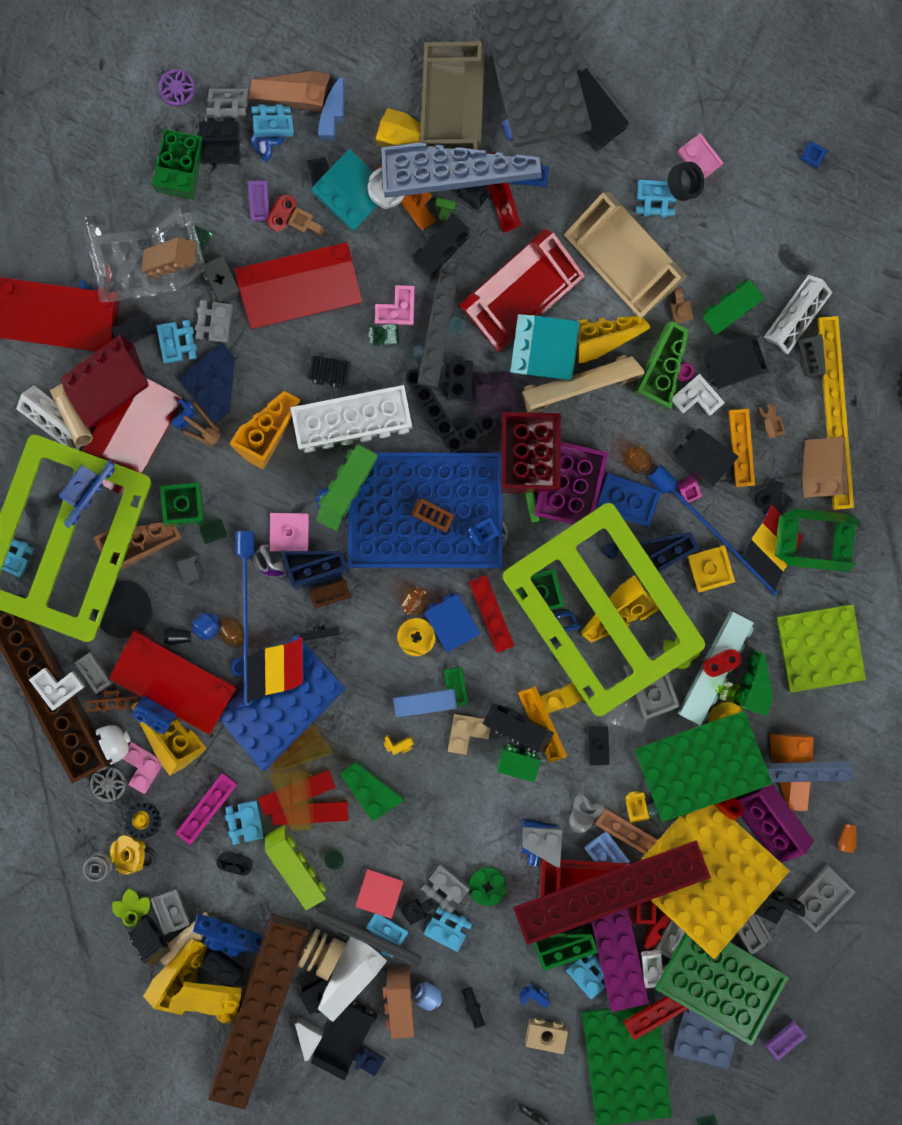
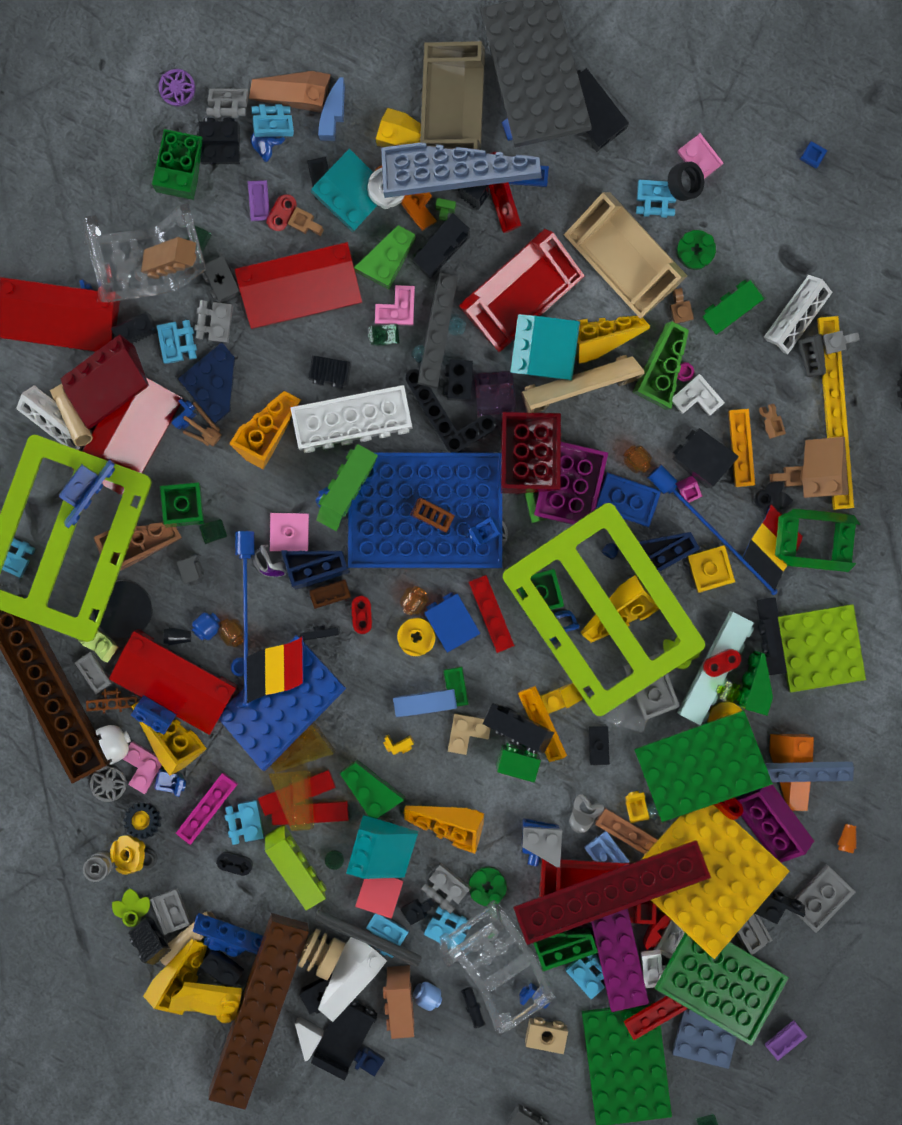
white plate [29,667,85,711] -> none
black slope [704,336,769,389] -> none
none -> yellowish green slope [78,629,118,663]
none -> bracket [154,769,186,797]
none -> teal slope [346,815,419,879]
none -> red plate [351,596,372,634]
none -> bright green wedge [354,225,416,290]
none -> light orange wedge [404,805,484,854]
none -> clear windscreen [440,900,556,1036]
none -> green plate [676,230,716,270]
none -> black bracket [756,597,787,675]
none -> medium nougat plate [769,466,803,487]
none -> light grey plate [822,331,860,355]

